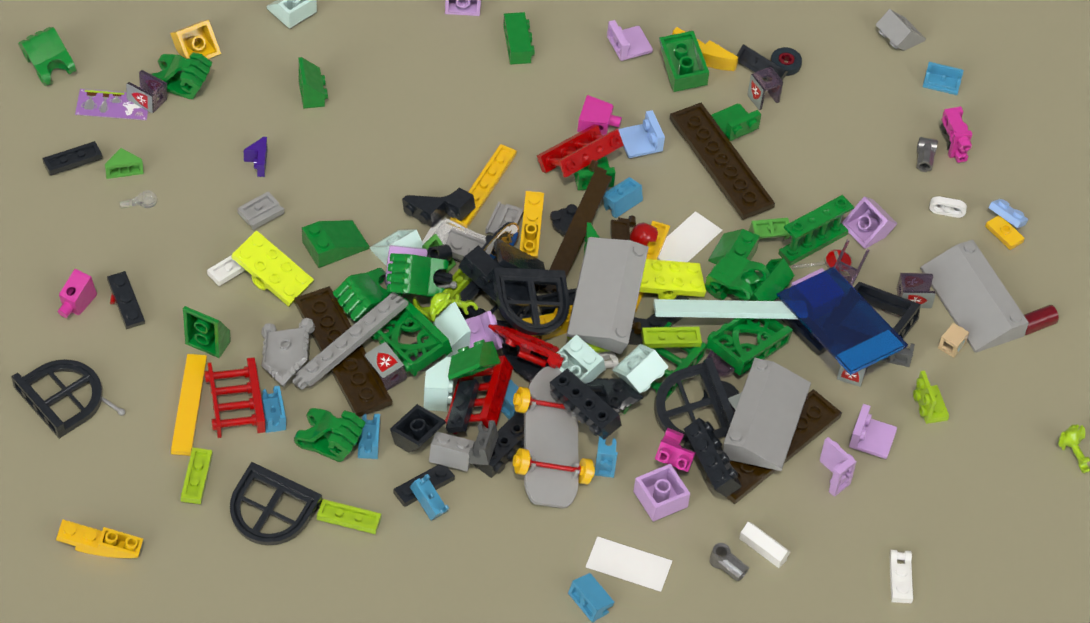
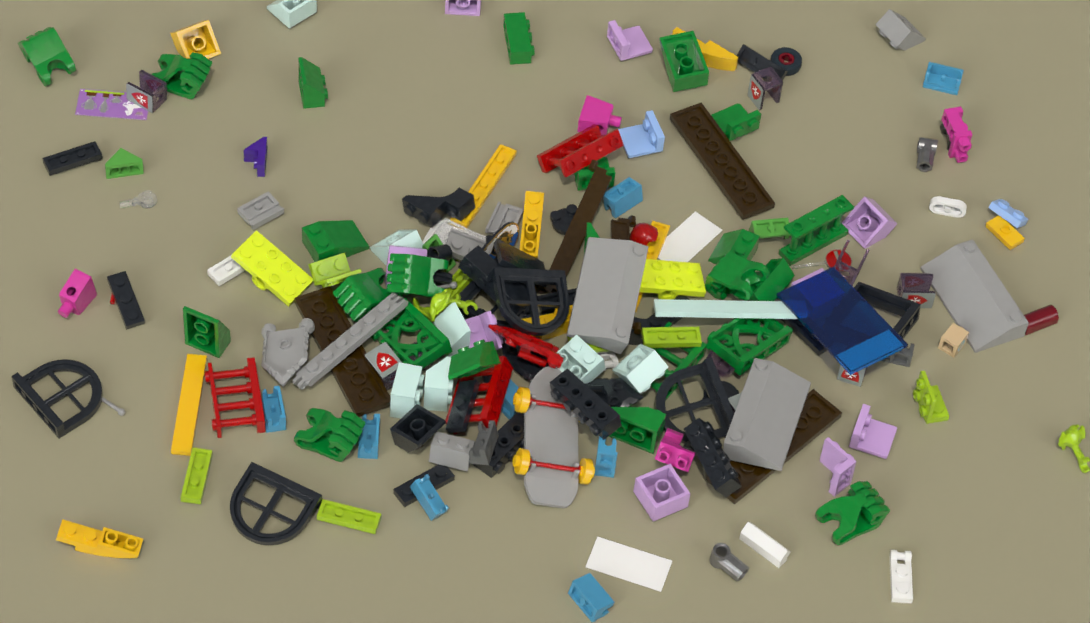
none -> lime bracket [308,253,362,288]
none -> light aqua brick [390,362,425,419]
none -> green slope [609,407,666,454]
none -> green piece [815,481,890,545]

